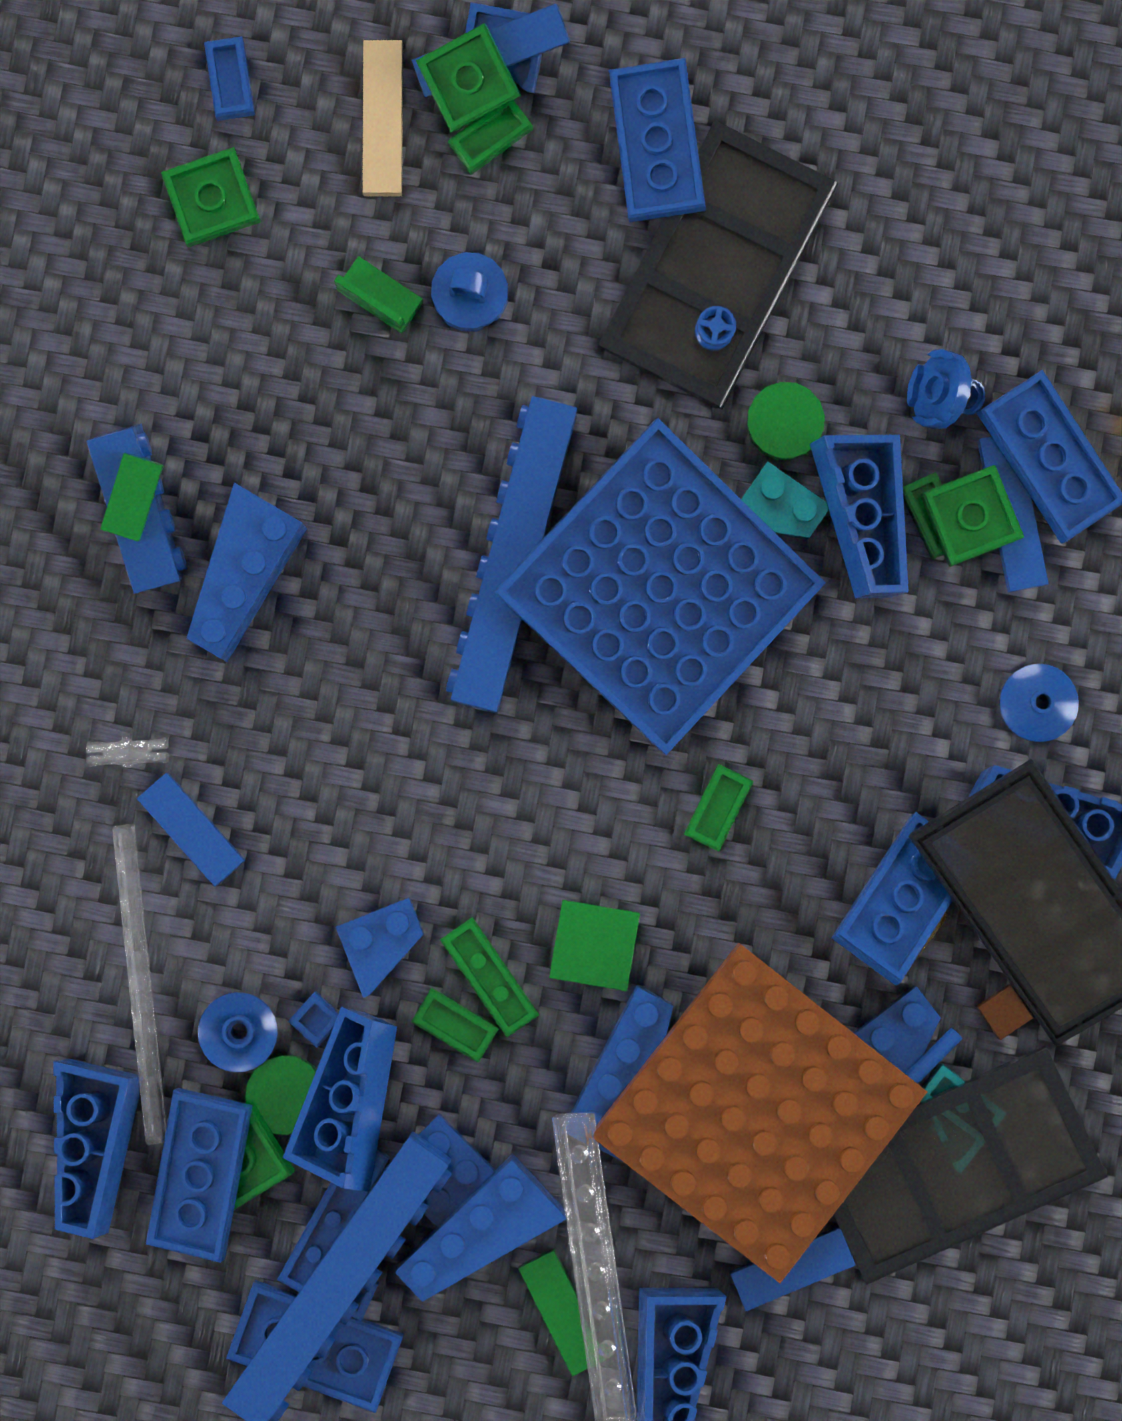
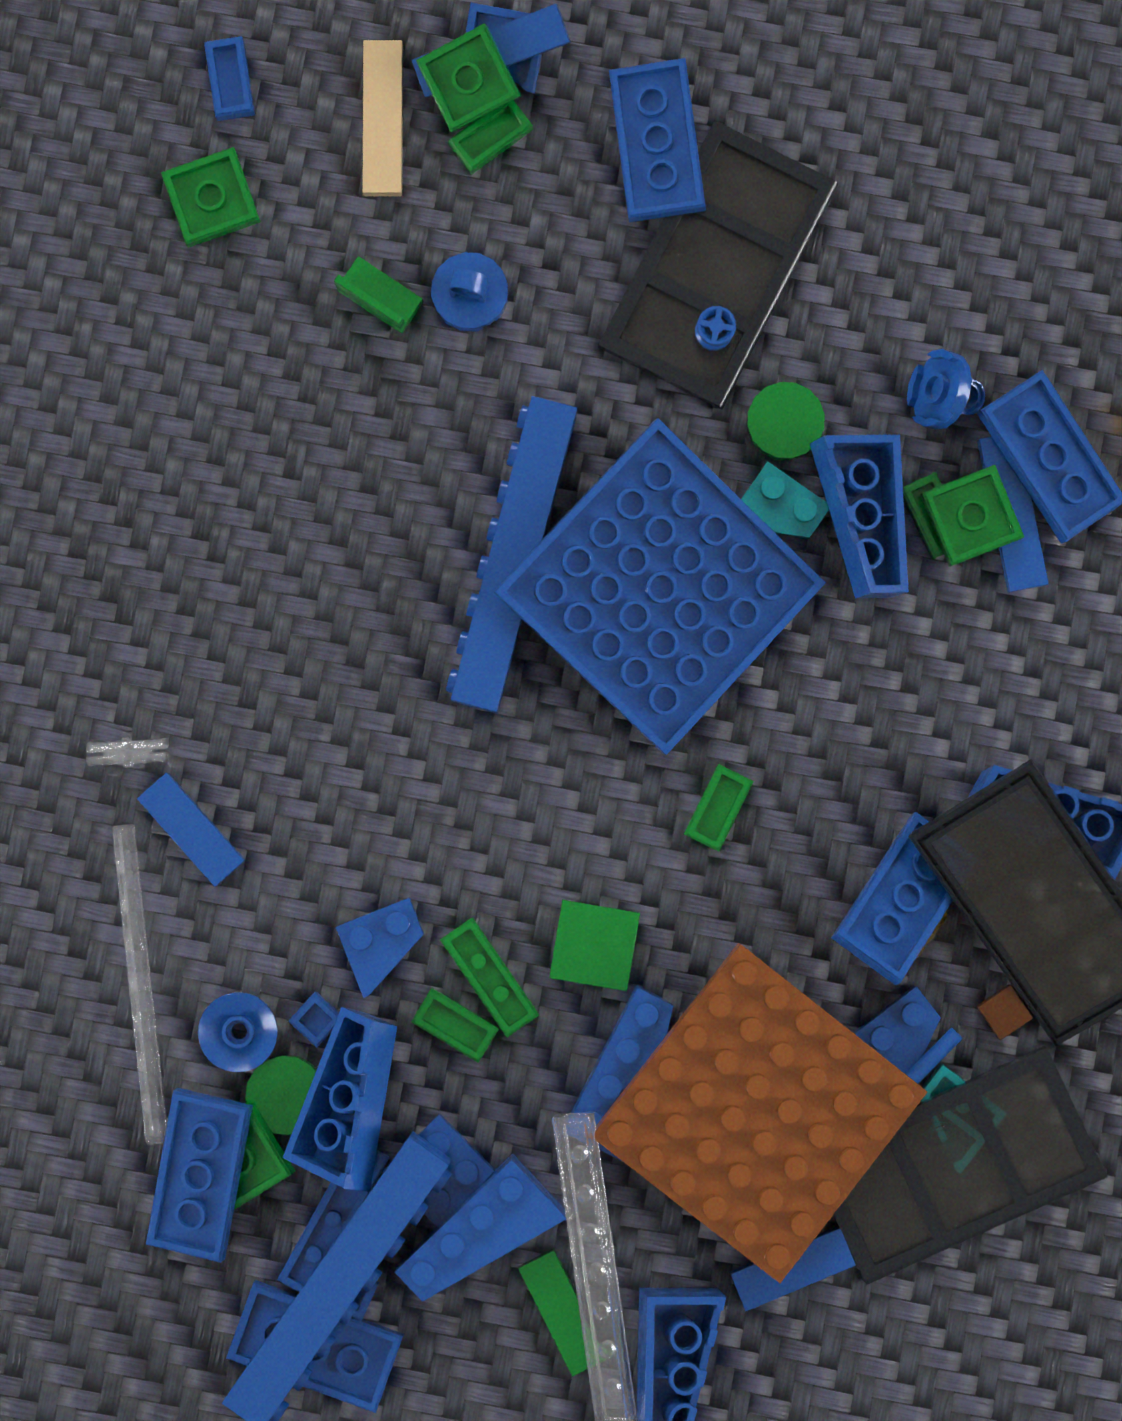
blue wedge [53,1059,144,1239] -> none
blue wedge [86,423,187,594] -> none
green tile [100,452,164,542] -> none
blue wedge [186,483,307,662] -> none
blue dish [1000,664,1079,742] -> none

